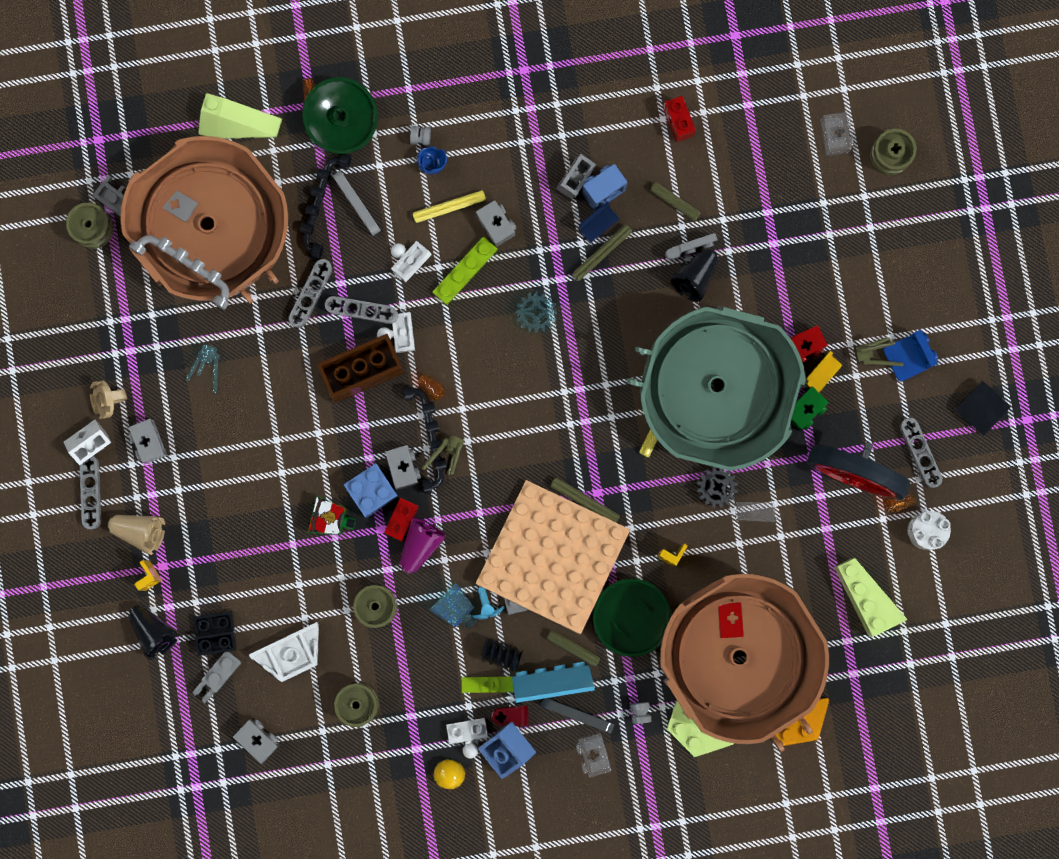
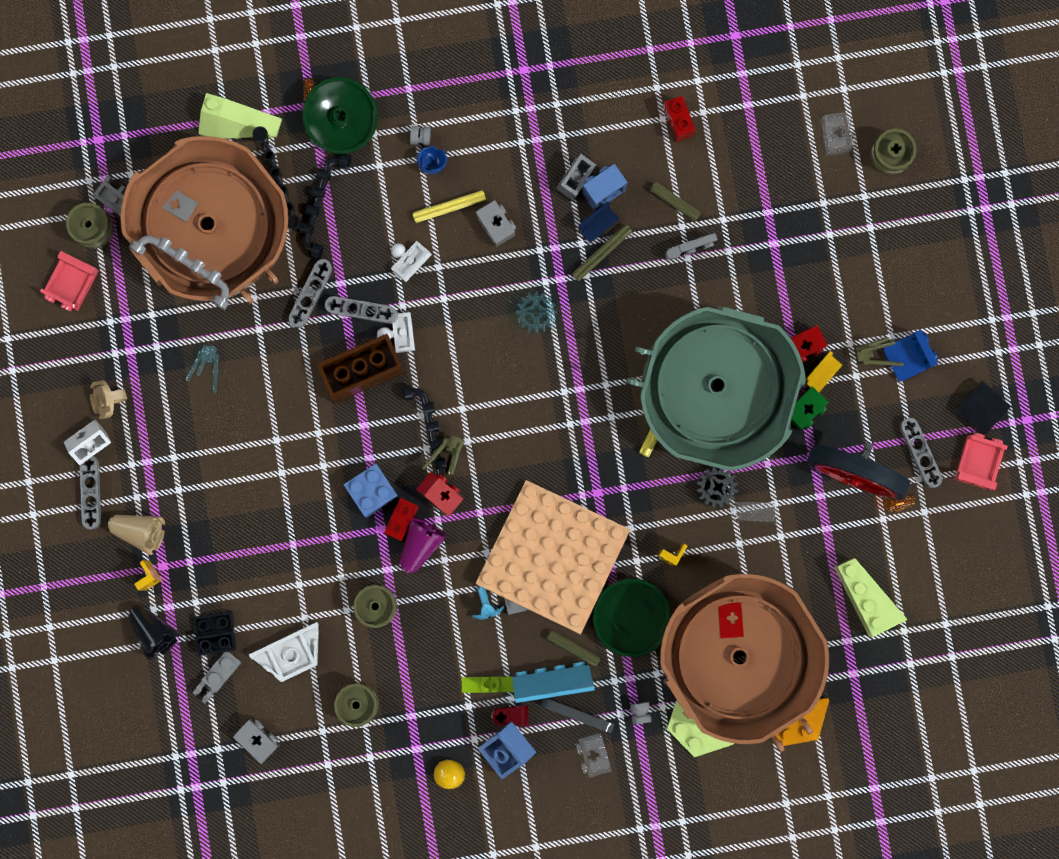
light grey brick [128,419,168,464] -> none
torso [308,496,356,535] -> none
light grey beam [332,170,381,236] -> none
light grey brick [385,445,421,490] -> none
clear orange cone [418,374,446,402] -> none
clear light blue torso [430,583,477,630] -> none
lime plate [433,236,498,305] -> none
white plate [446,718,488,759] -> none
black piece [481,638,523,672] -> none
olive axle [551,478,620,523] -> none
black cone [670,249,719,302] -> none
white brick [907,511,951,550] -> none
none -> coral panel [40,251,99,312]
none -> black bar [252,126,301,231]
none -> red brick [416,472,463,516]
none -> coral panel [954,433,1008,491]

